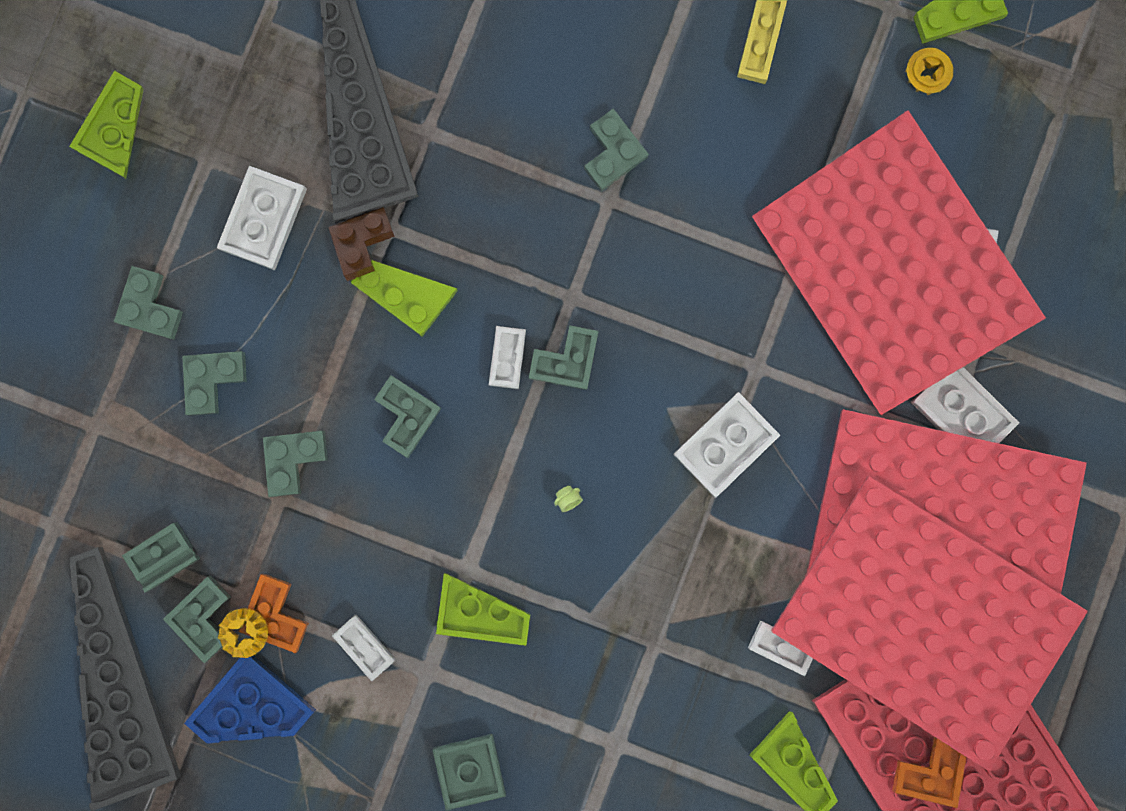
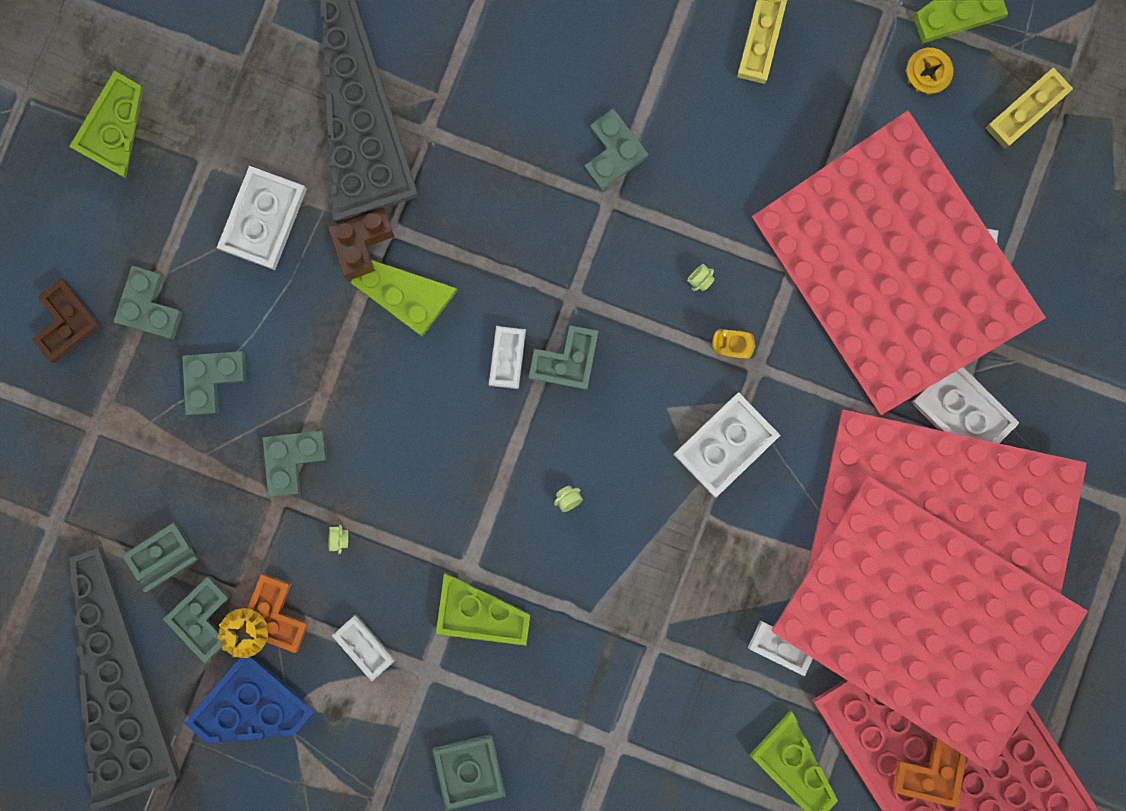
sand green plate [374,375,442,458] -> none
none -> reddish brown plate [32,279,102,363]
none -> yellowish green plate [328,524,348,554]
none -> yellowish green plate [687,264,715,291]
none -> yellow hair [712,329,755,359]
none -> light yellow plate [985,67,1073,149]

